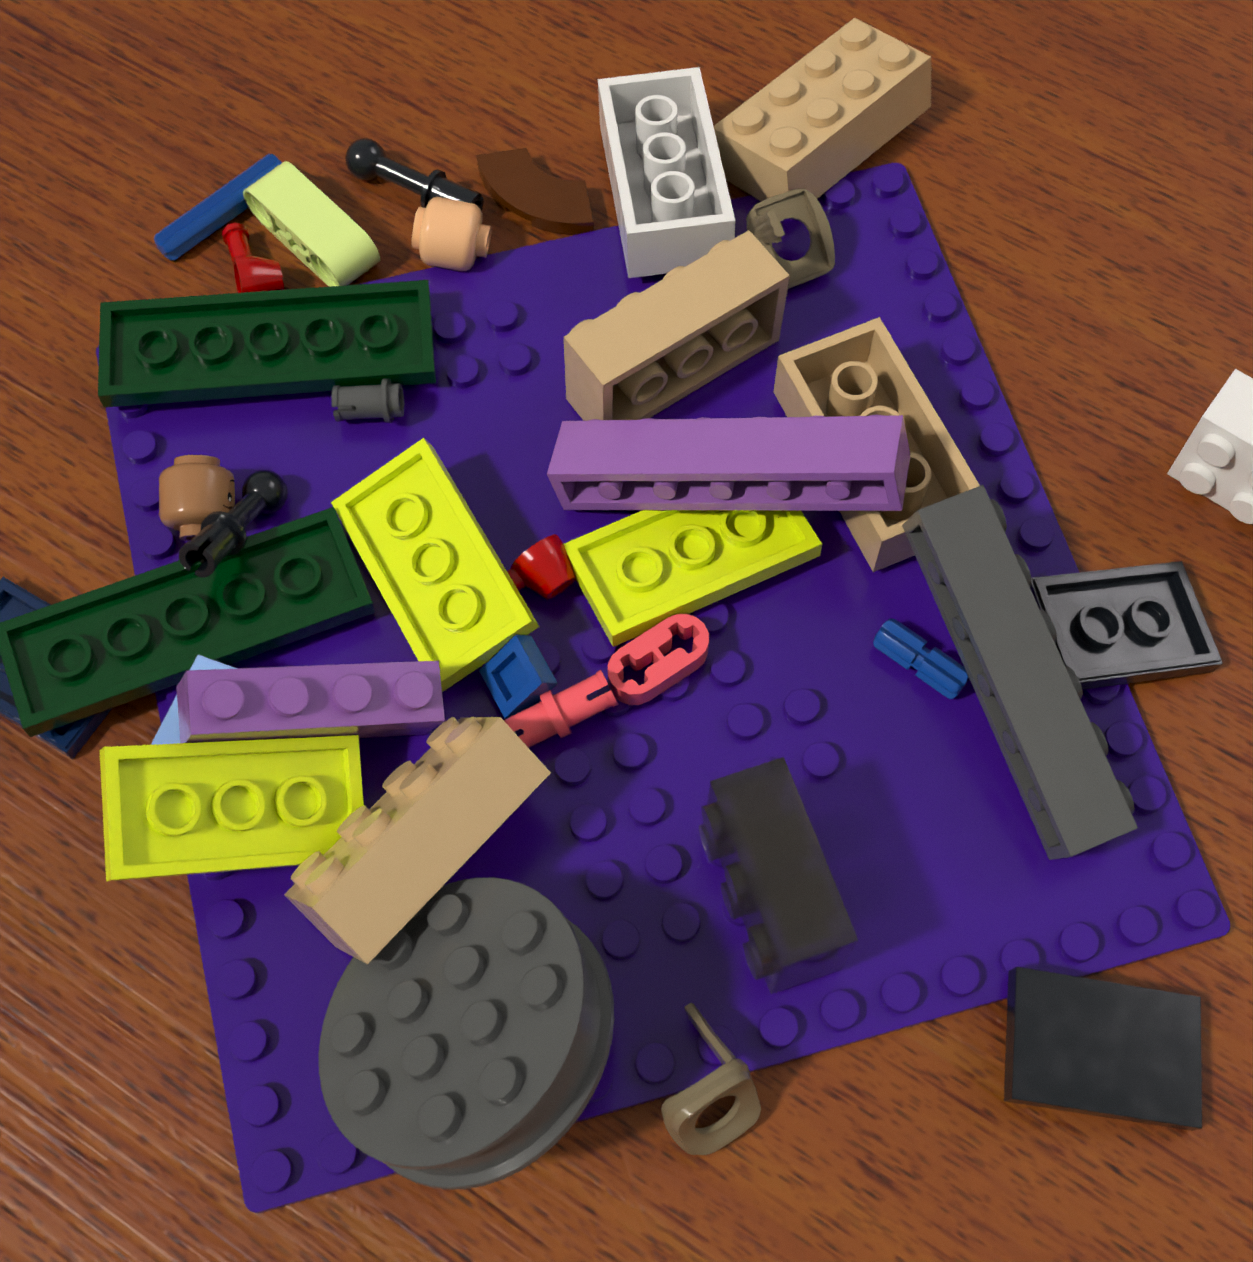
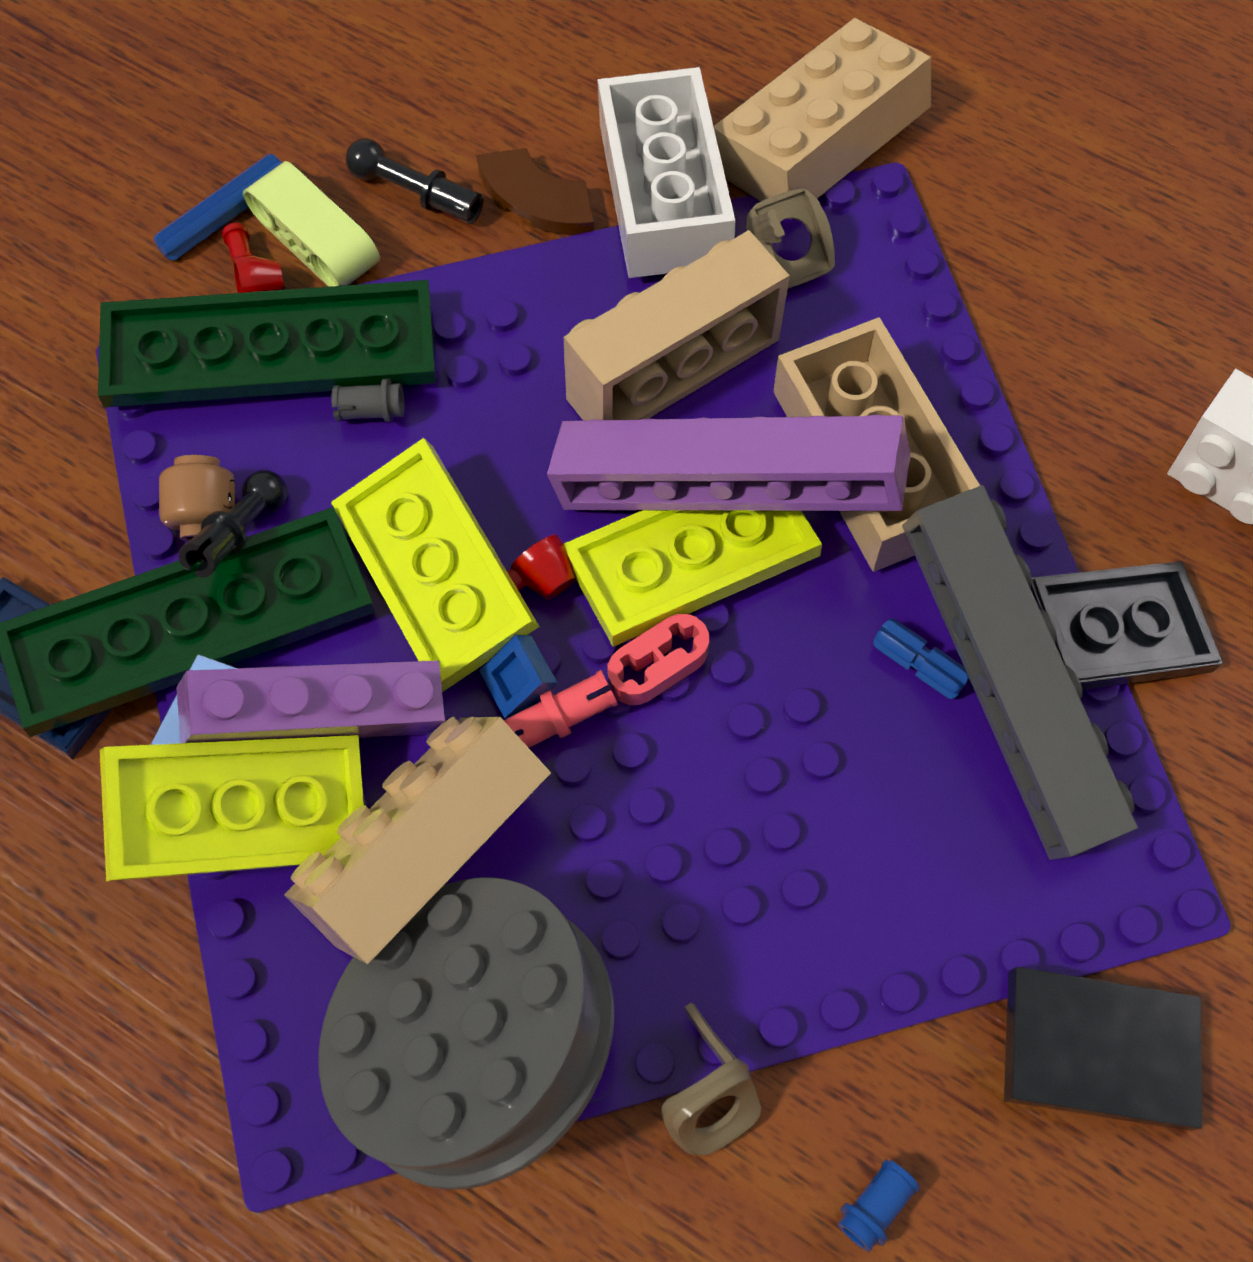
light nougat head [412,197,491,271] -> none
clear smoke brick [699,757,858,994] -> none
none -> blue pin [838,1159,920,1252]

